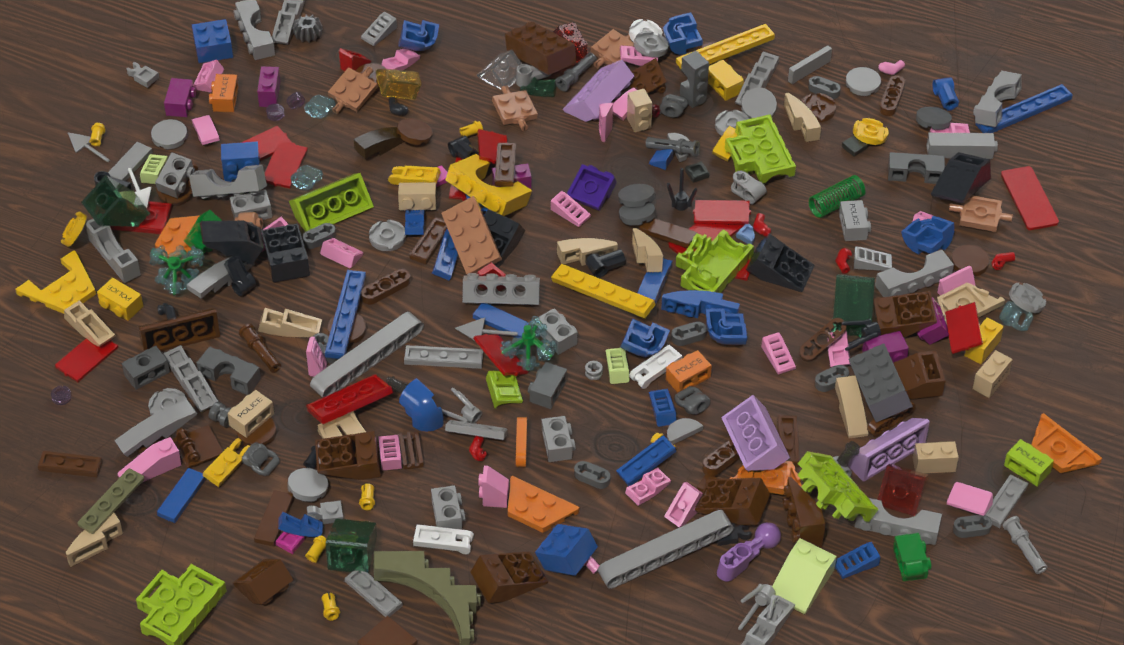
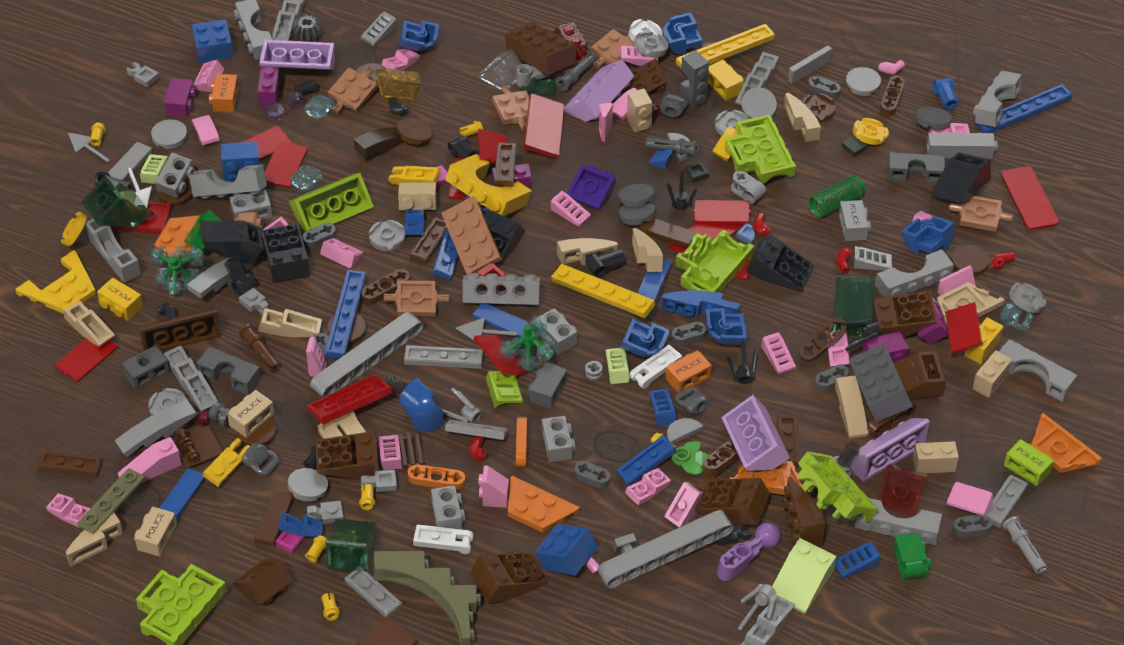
clear purple tile [51,386,72,405] -> none
red slope [339,48,371,72] -> none
none -> bright pink slope [46,493,90,528]
none -> tan brick [134,506,177,557]
none -> dark red pin [185,410,210,426]
none -> light grey plate [239,288,269,315]
none -> lavender slope [259,40,335,70]
none -> black pin [294,79,318,97]
none -> light grey plate [361,470,397,492]
none -> nougat plate [384,280,449,317]
none -> orange beam [408,465,466,490]
none -> tile [523,93,564,159]
none -> light grey tile [611,533,636,554]
none -> bright green plate [672,441,709,475]
none -> black plant [727,338,758,384]
none -> light grey arch [999,339,1077,402]

